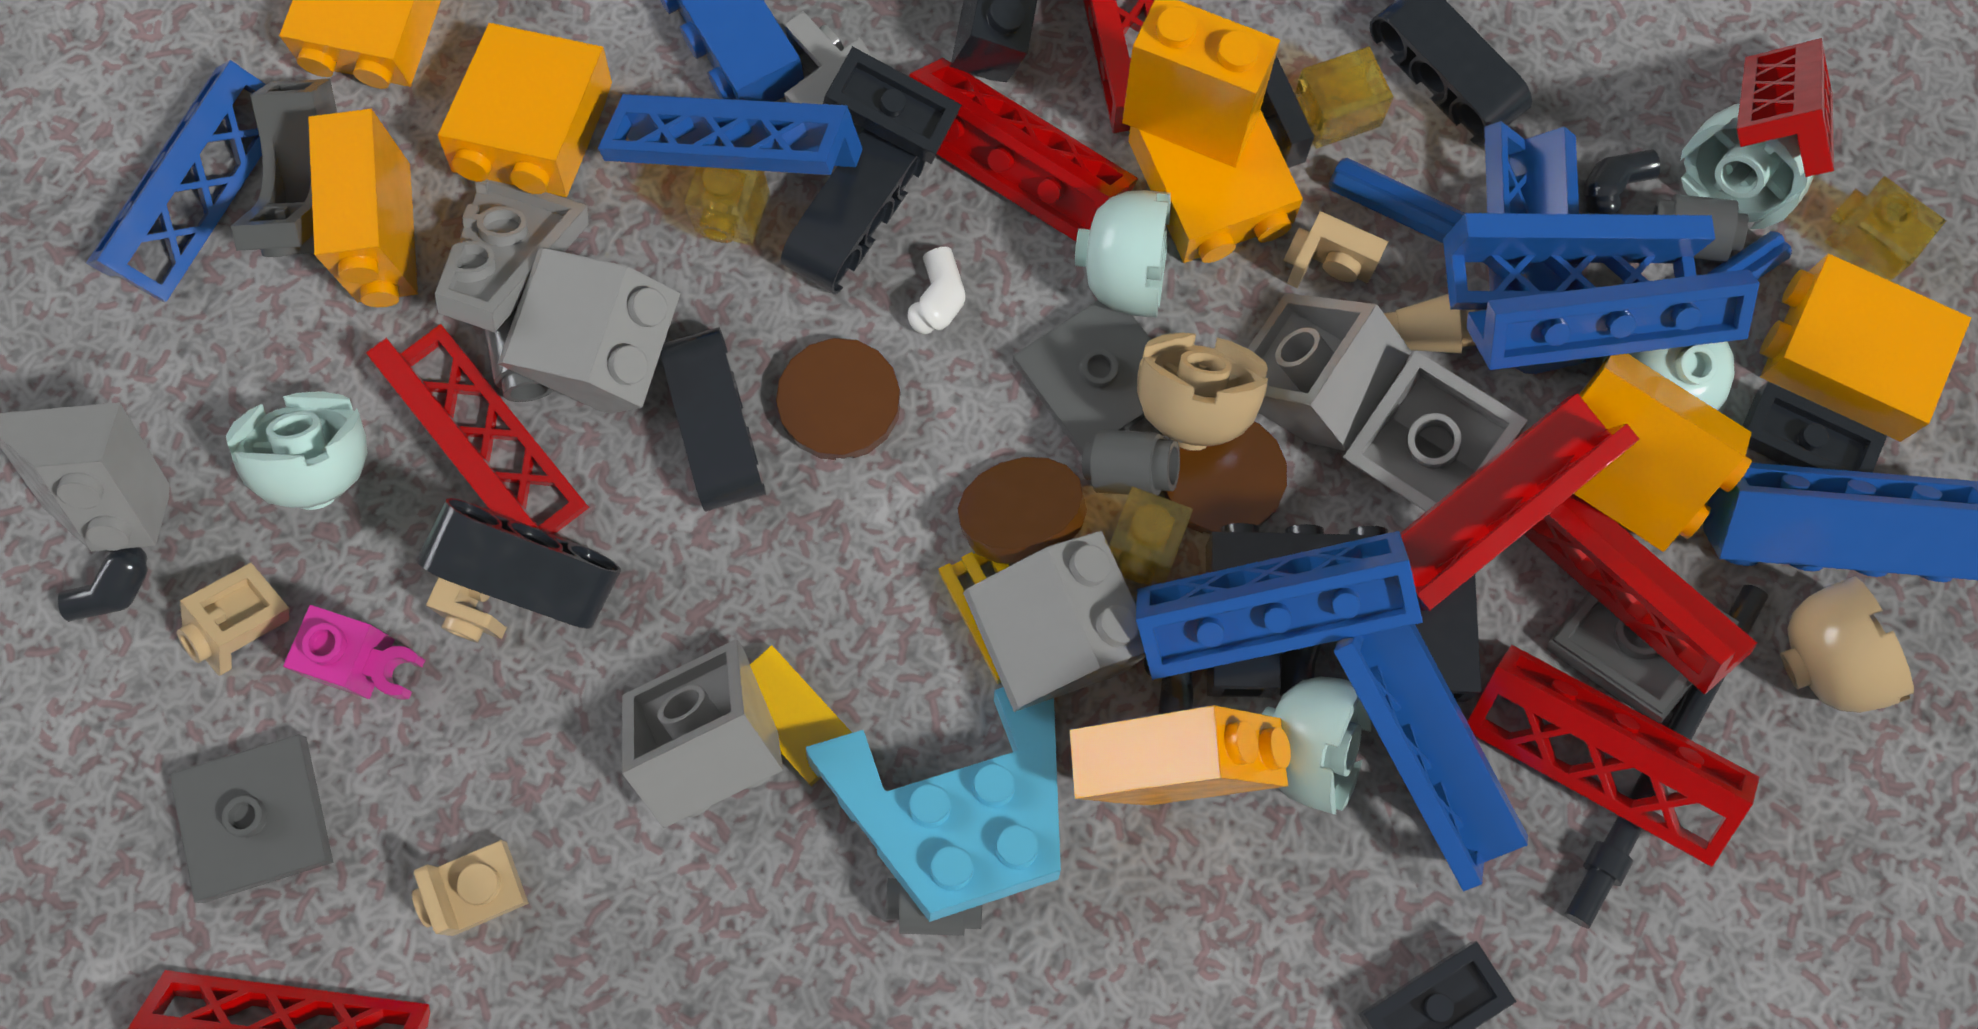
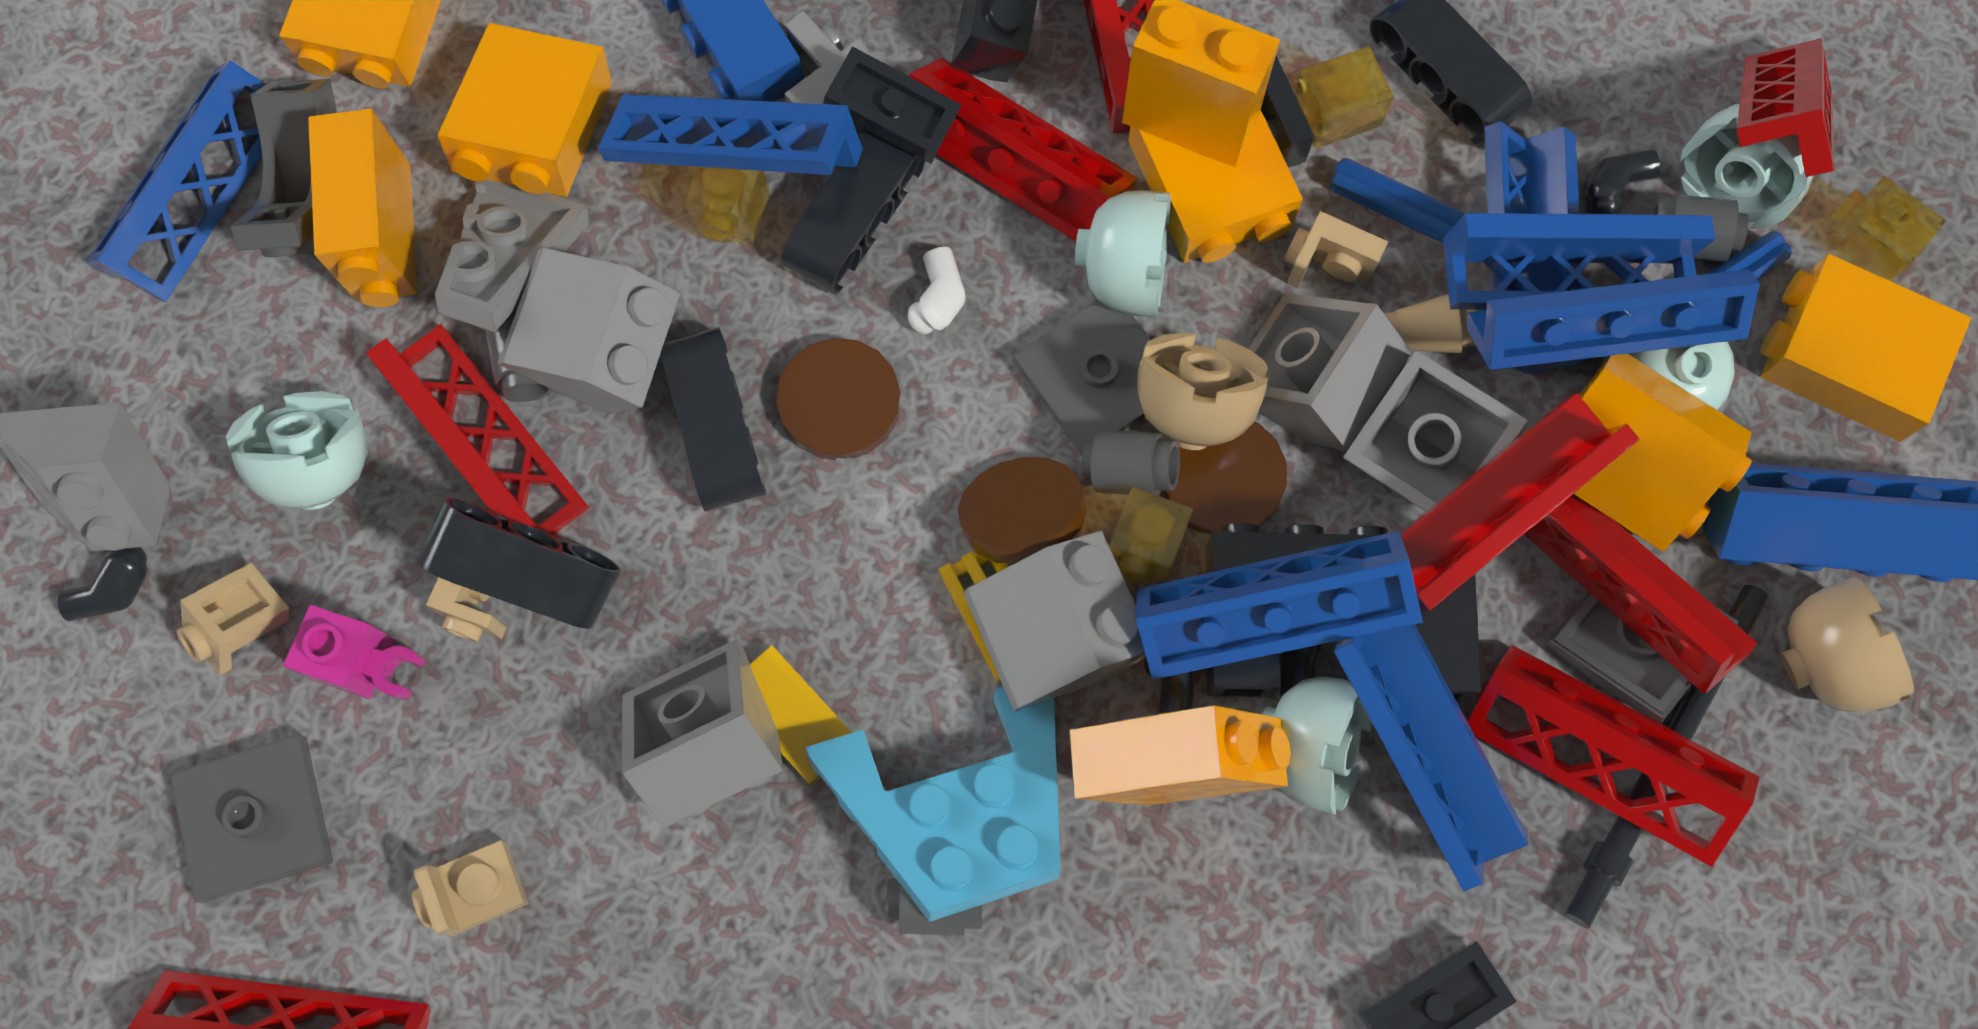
black plate [1742,381,1887,473] -> none

